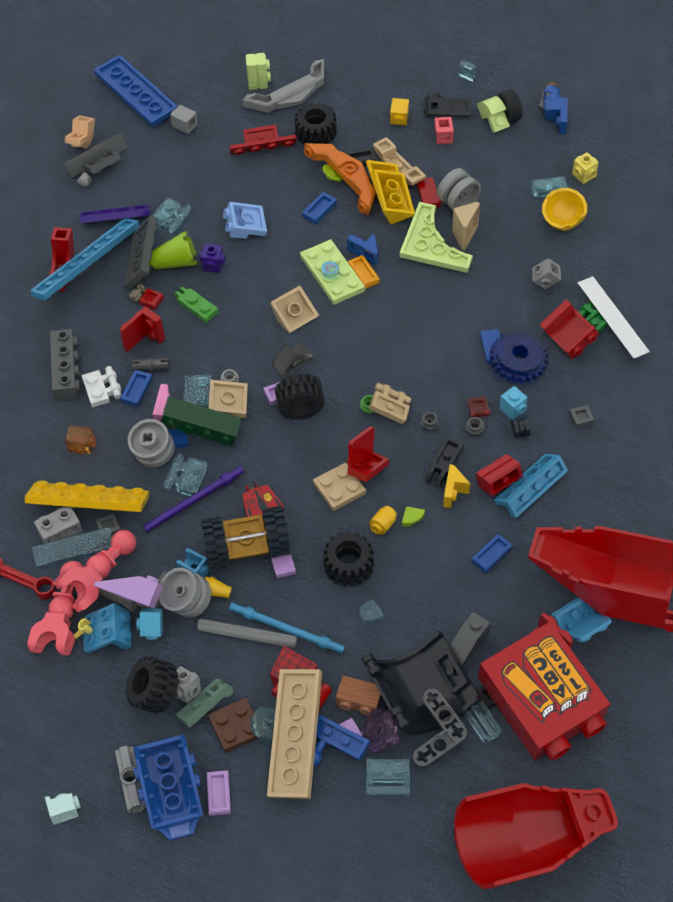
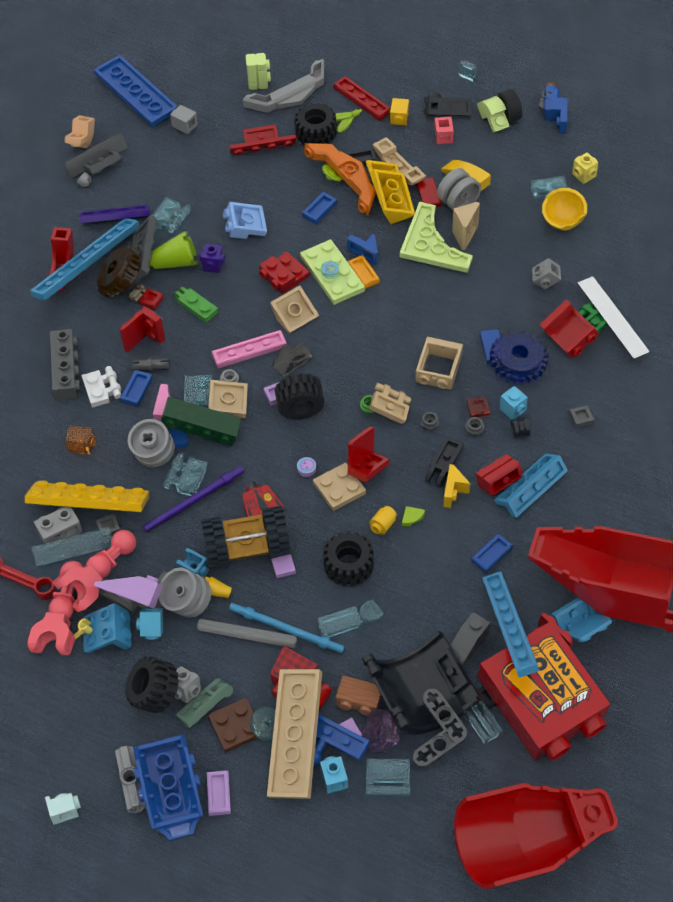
none -> dark brown gear [97,245,141,298]
none -> bright pink tile [212,330,287,369]
none -> red plate [259,251,310,294]
none -> lavender tile [297,457,316,477]
none -> clear light blue tile [317,606,362,637]
none -> medium azure brick [320,756,348,794]
none -> red tile [333,76,391,121]
none -> lime piece [336,109,362,133]
none -> tan window [415,337,463,390]
none -> yellow slope [441,160,491,191]
none -> dark azure tile [482,572,540,678]

